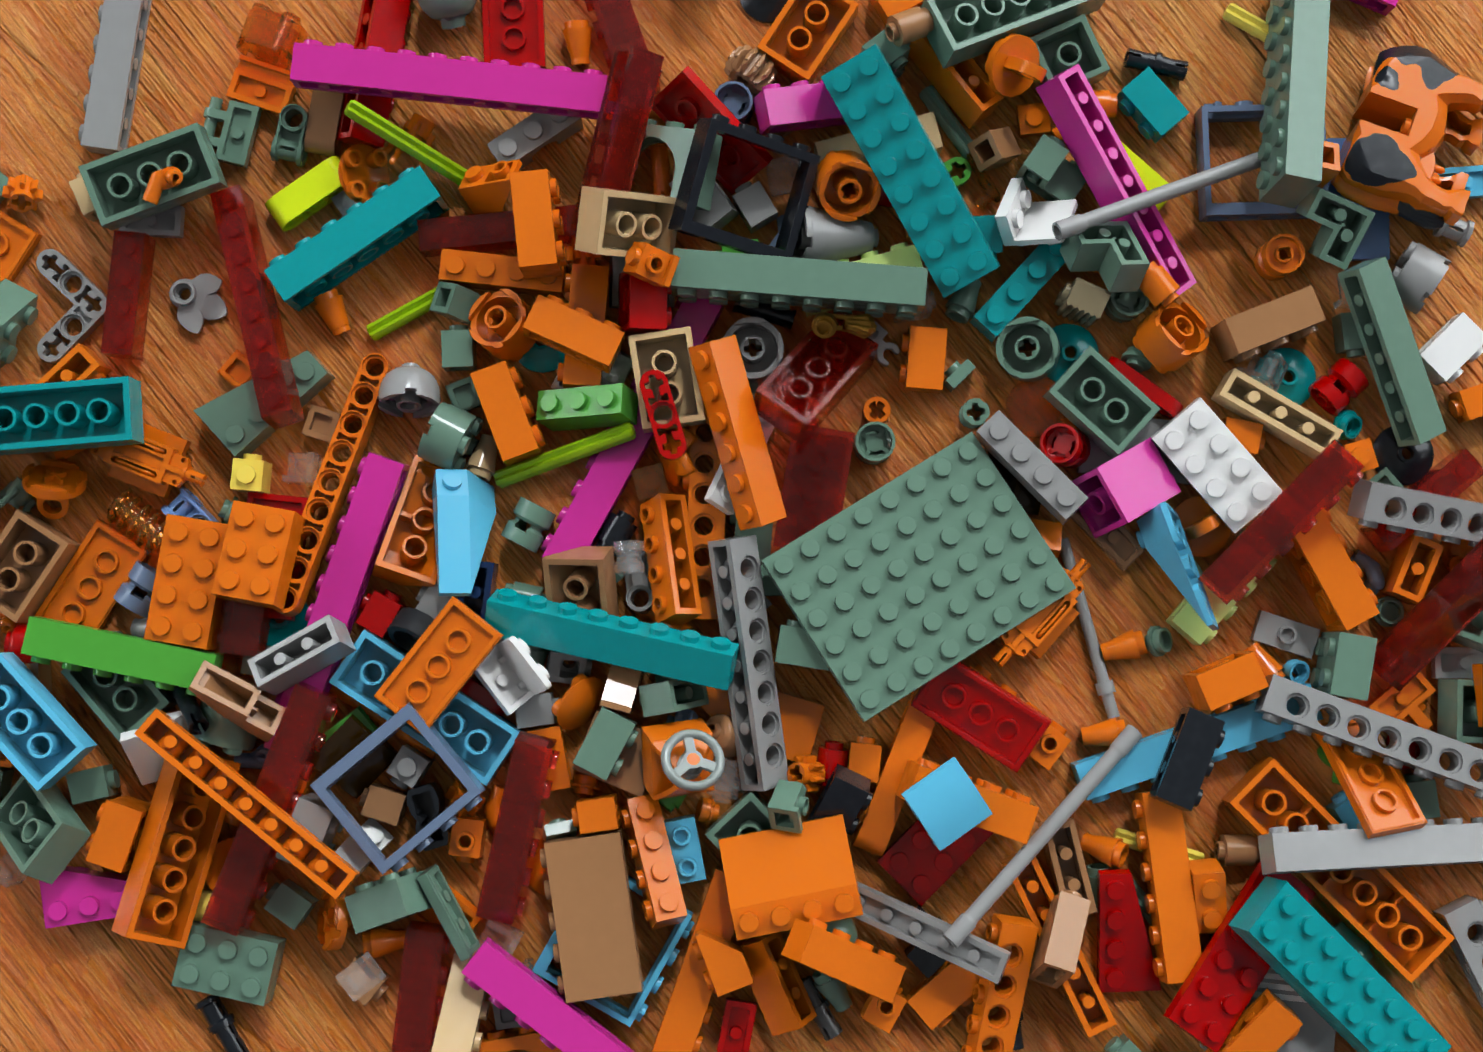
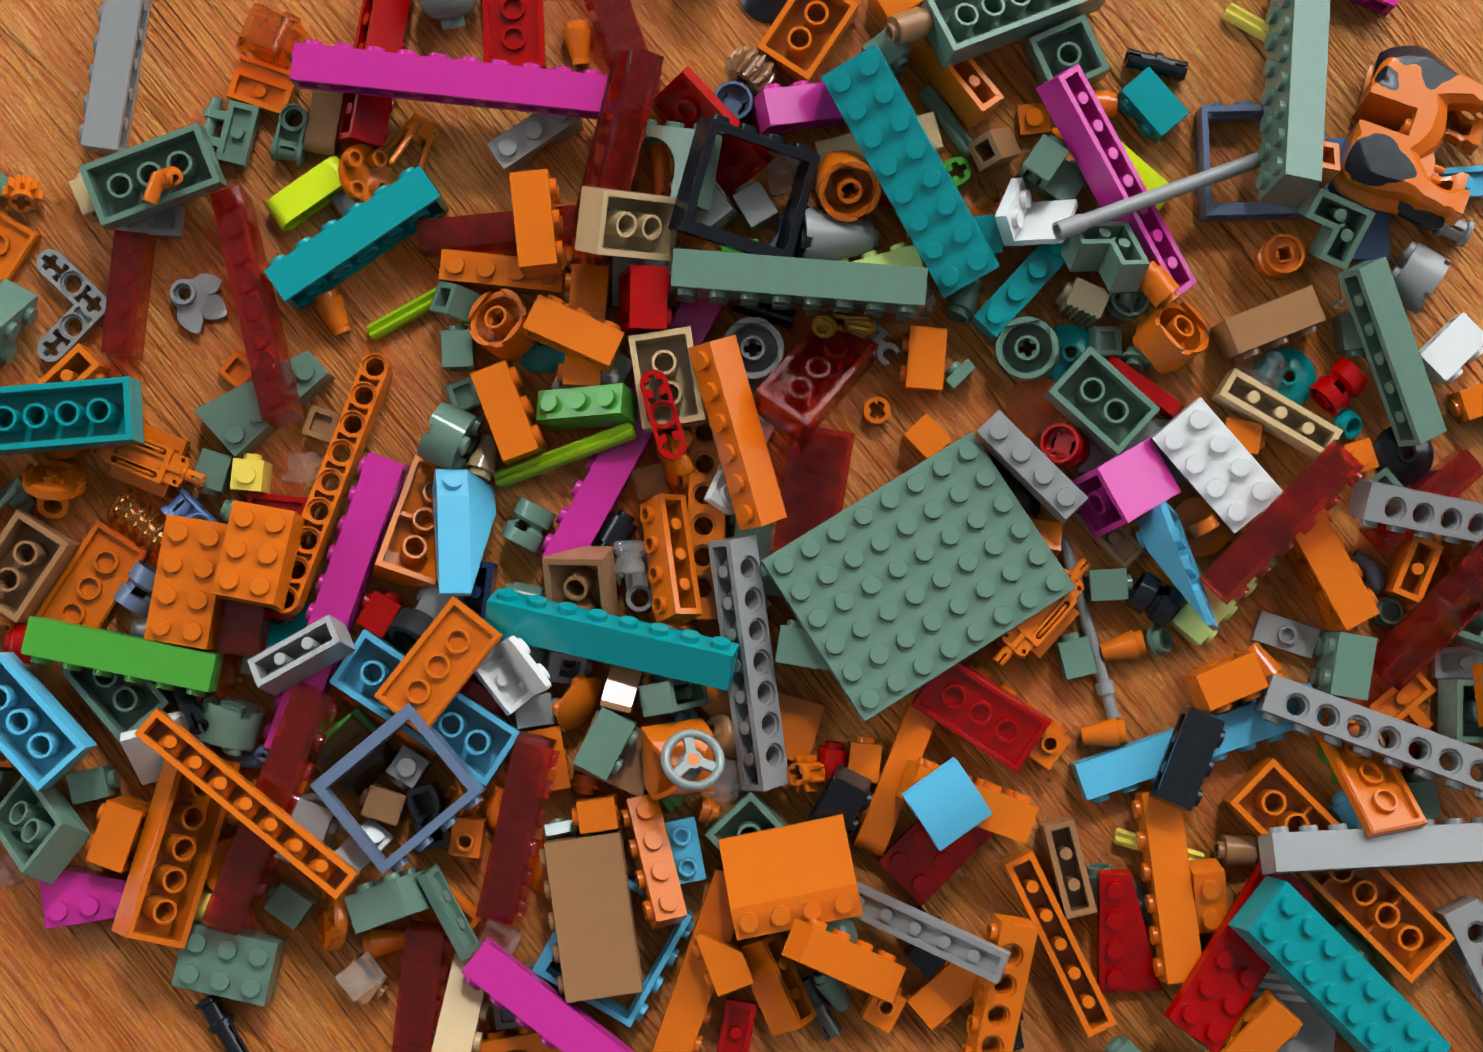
medium nougat slope [188,660,287,743] -> none
lime axle [344,100,467,186] -> none
light grey cylinder [378,363,441,418] -> none
orange slope [458,159,522,217] -> none
orange brick [623,241,680,288] -> none
sand green brick [767,779,809,834] -> none
sand green wheel [853,422,895,465] -> none
light grey piece [943,724,1142,948] -> none
sand green bush [958,398,990,429] -> none
orange tile [985,33,1047,97] -> none
slope [1028,890,1091,989] -> none
orange cone [1080,832,1129,868] -> none
medium azure hinge [1282,659,1310,684] -> none
none -> sand green brick [192,448,235,498]
none -> orange brick [901,414,952,461]
none -> sand green brick [1053,632,1097,680]
none -> sand green brick [1084,568,1133,602]
none -> sand green tile [1089,325,1122,358]
none -> black wheel [1125,571,1184,628]

